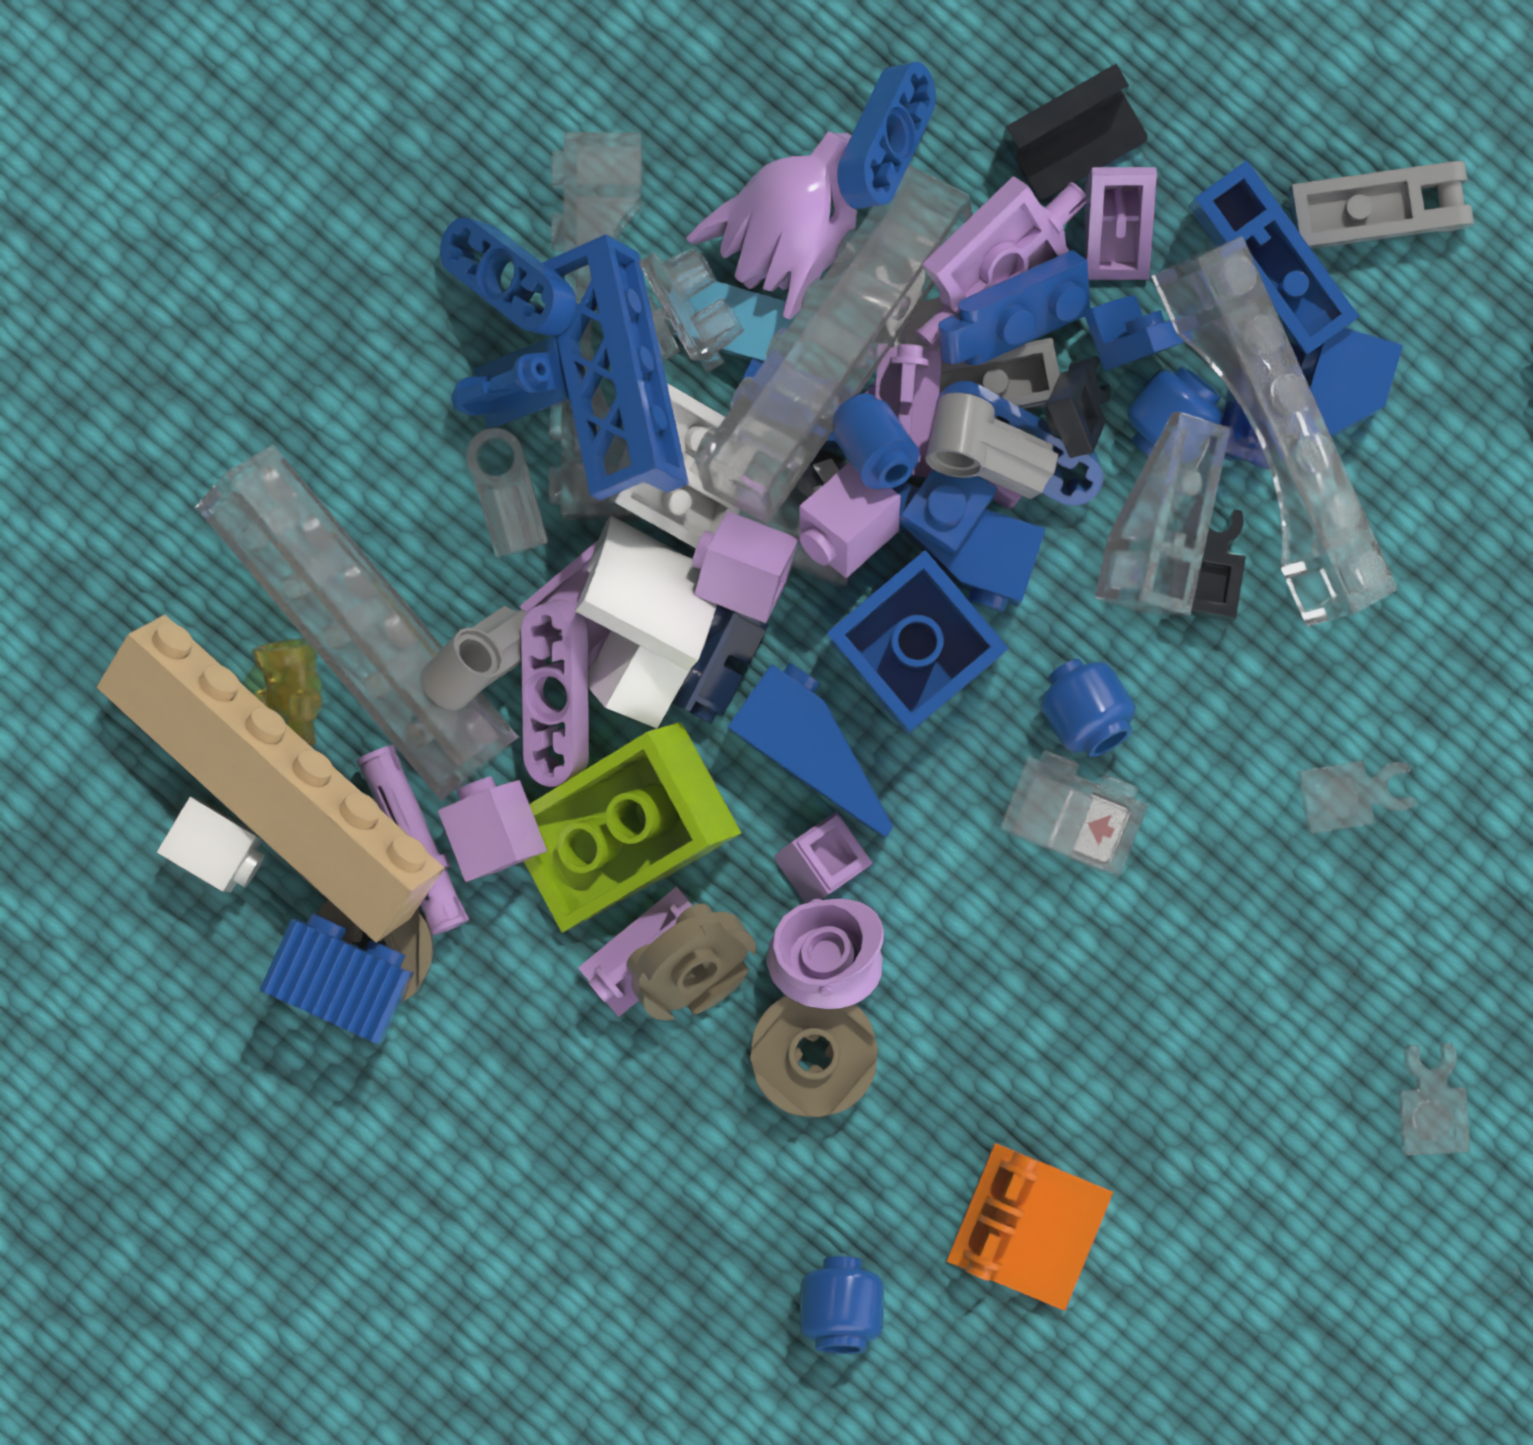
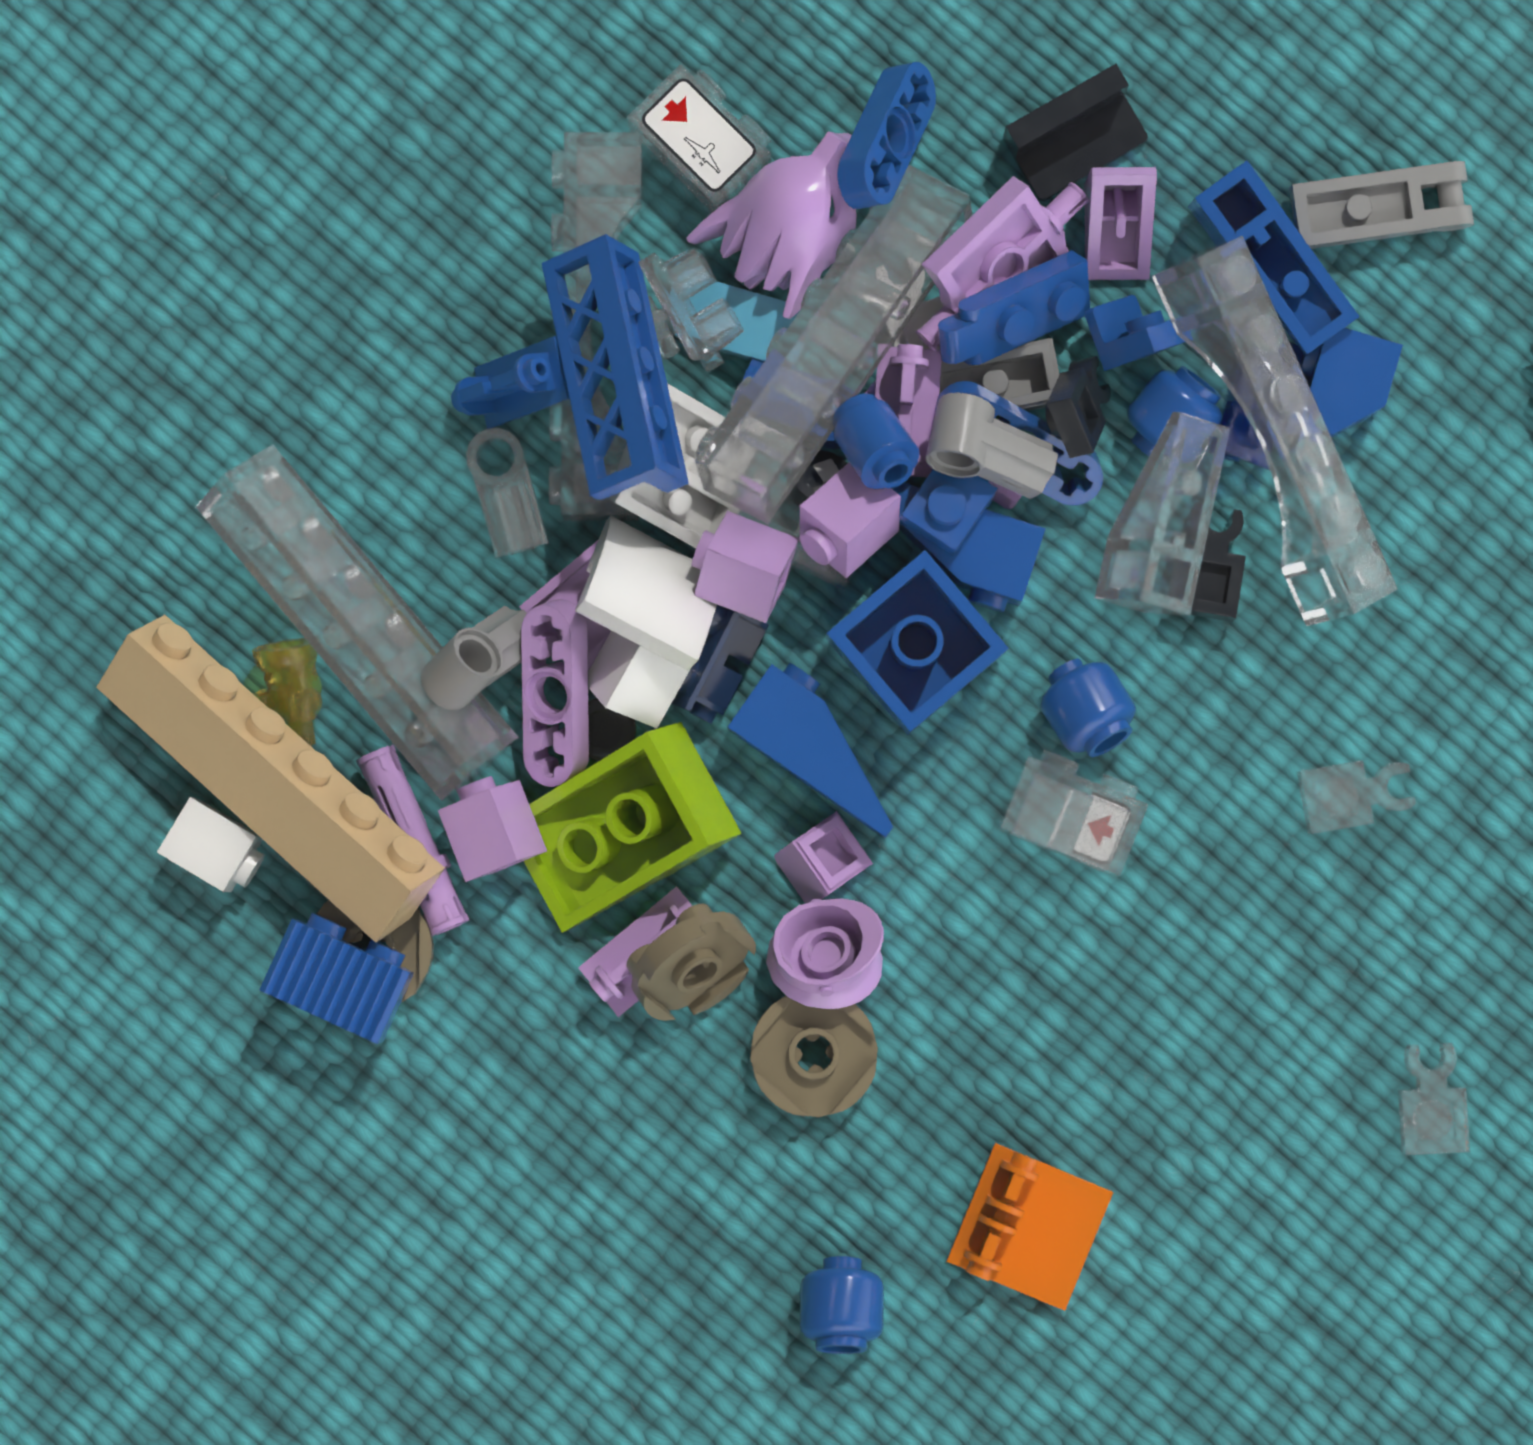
blue beam [440,217,576,337] -> none
none -> black tile [588,698,636,761]
none -> brick [627,64,771,213]

